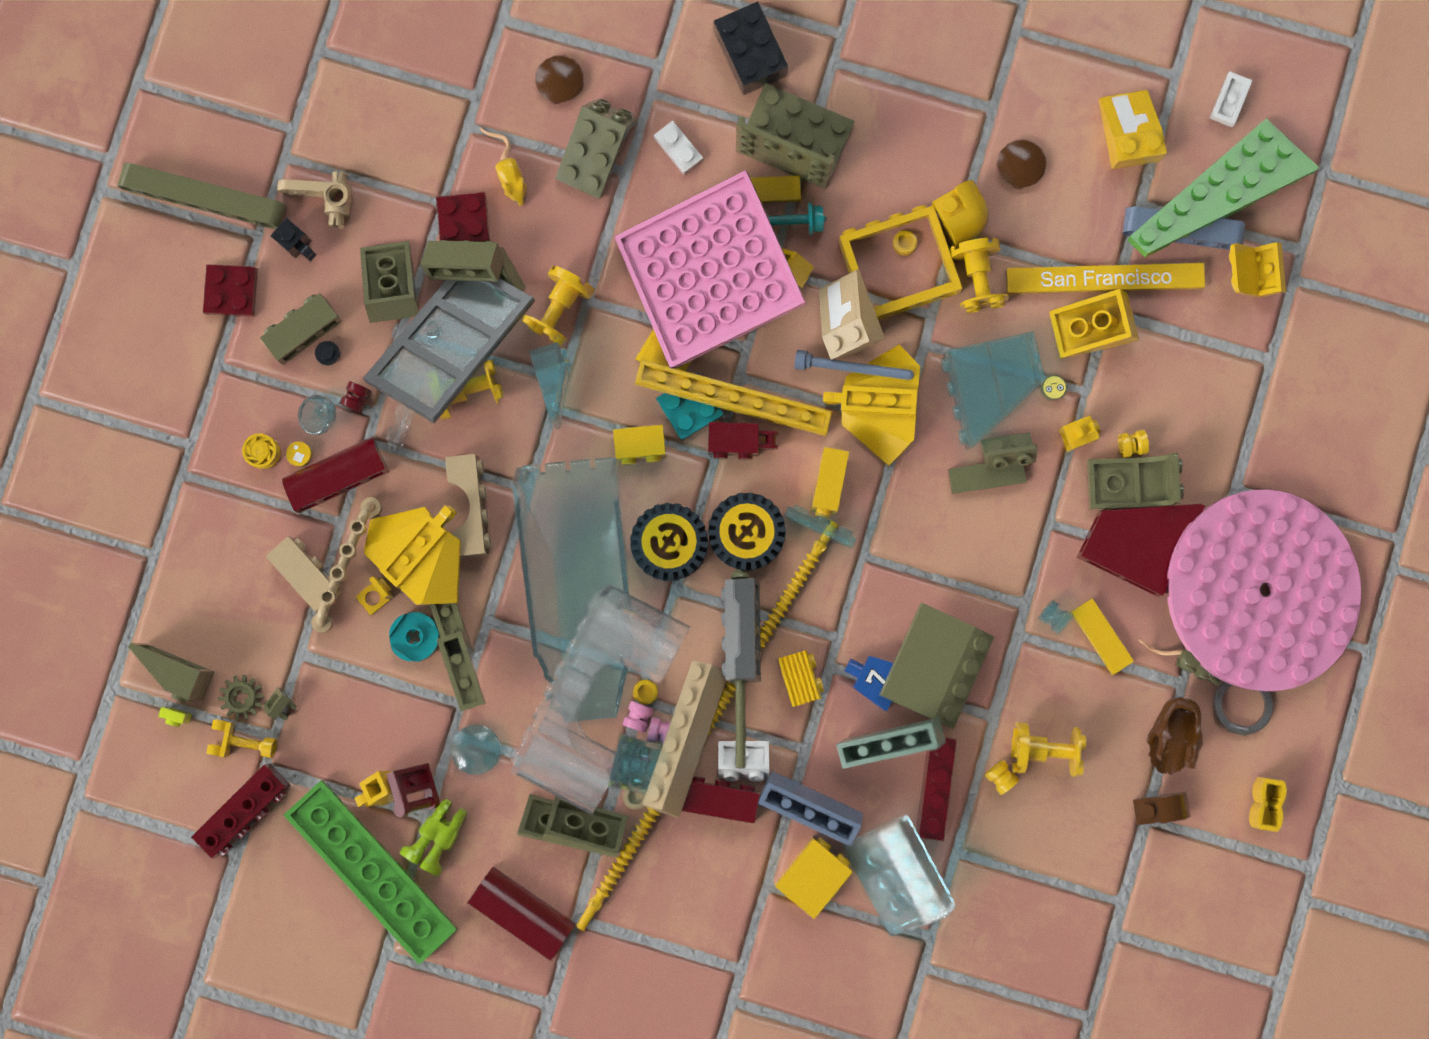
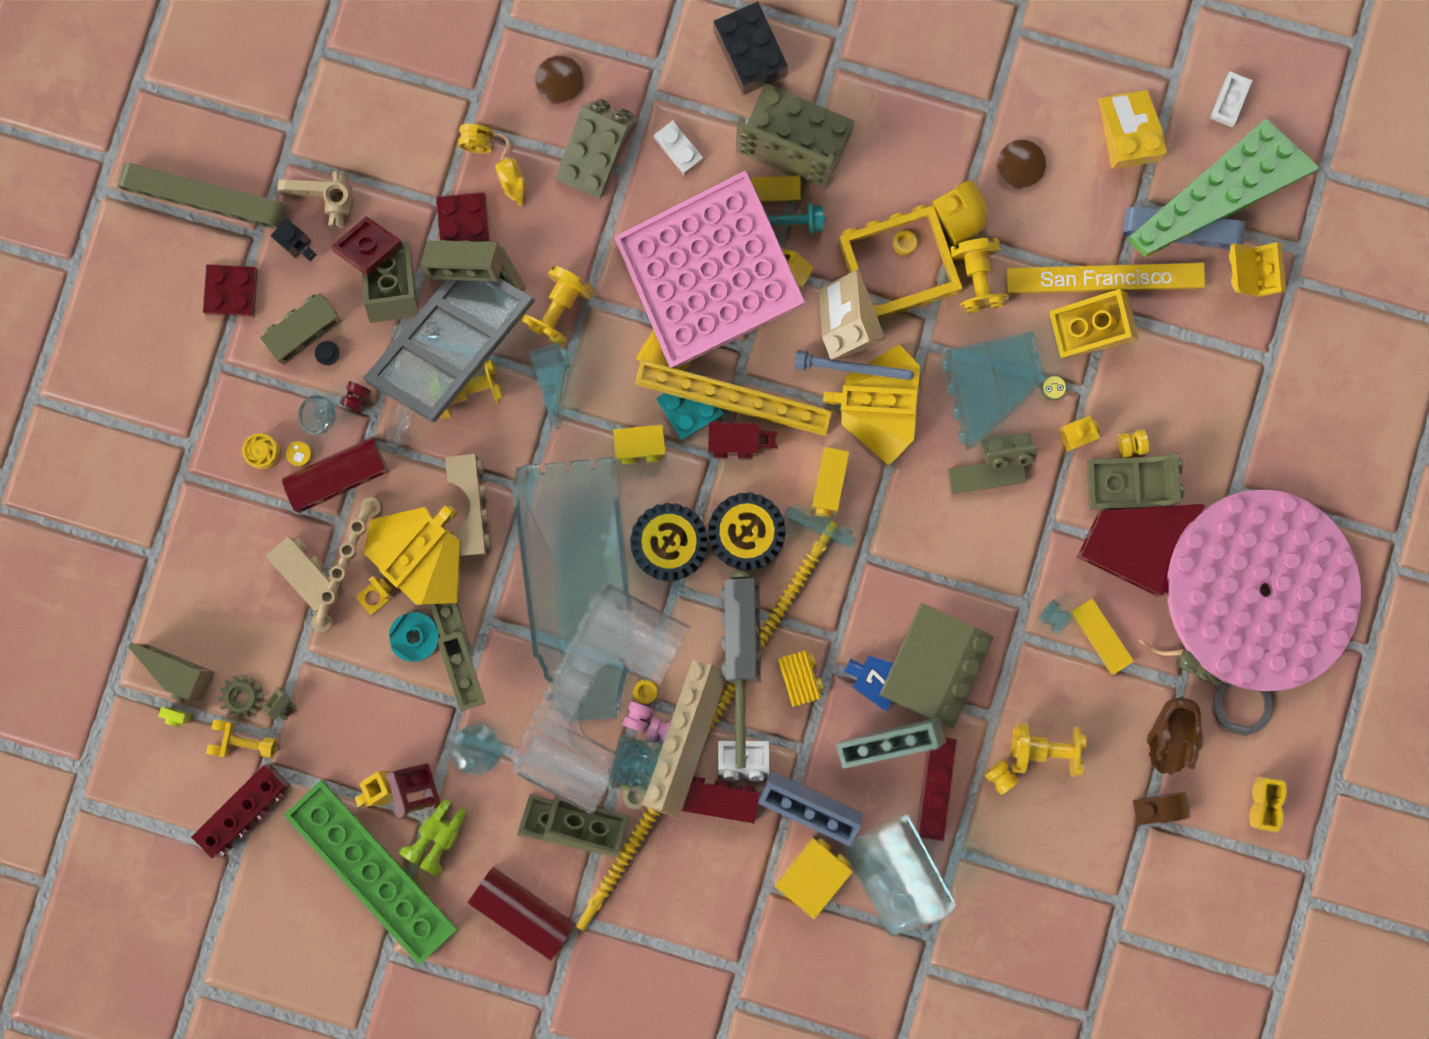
none -> dark red plate [331,216,403,276]
none -> yellow wheel [457,124,494,154]

